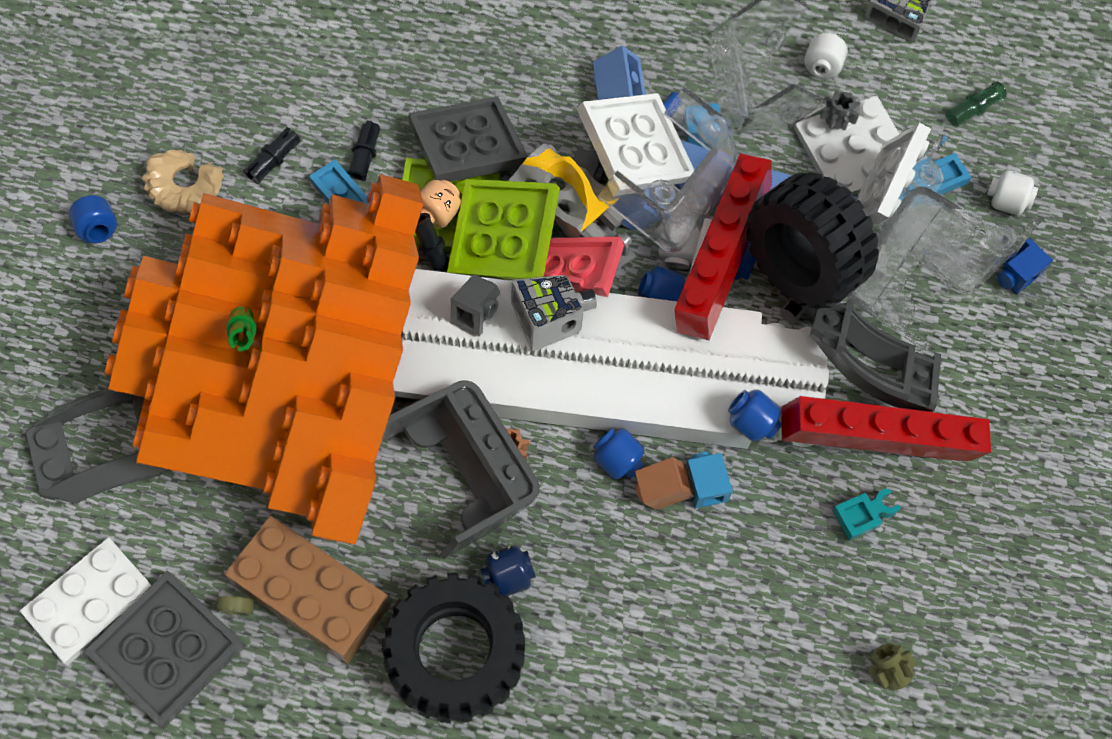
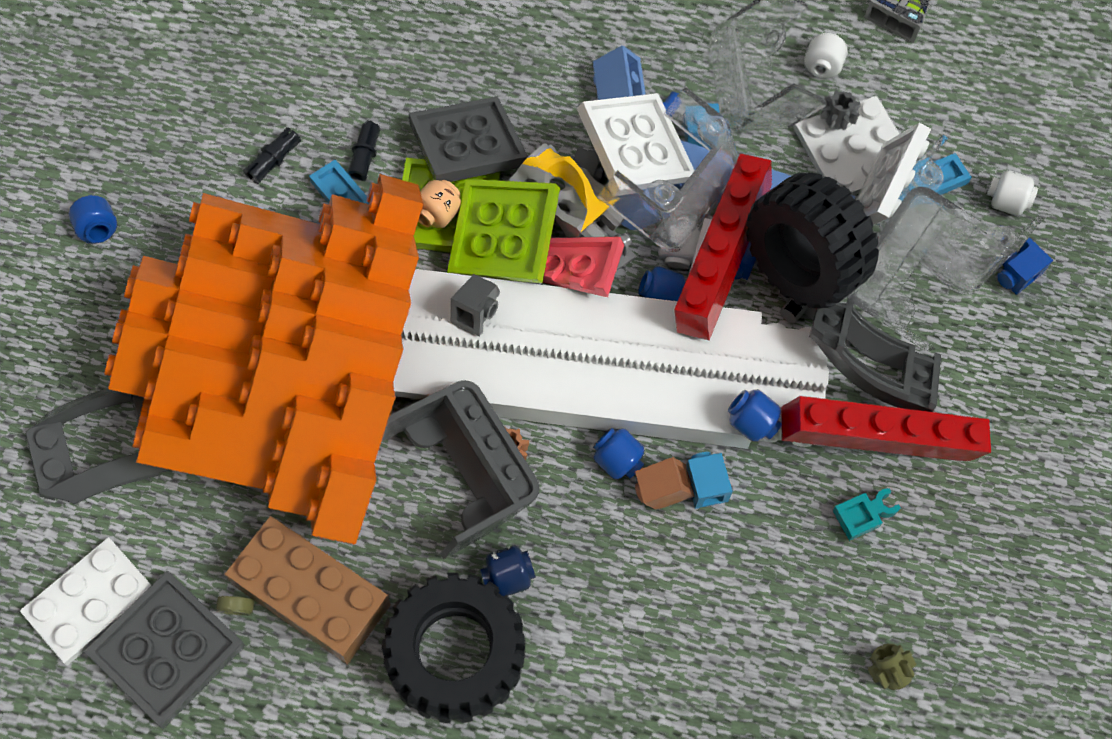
tan piece [142,150,224,215] -> none
green pin [226,306,256,351] -> none
black pin [415,213,449,273] -> none
torso [511,275,597,351] -> none
clear green pin [945,81,1007,128] -> none

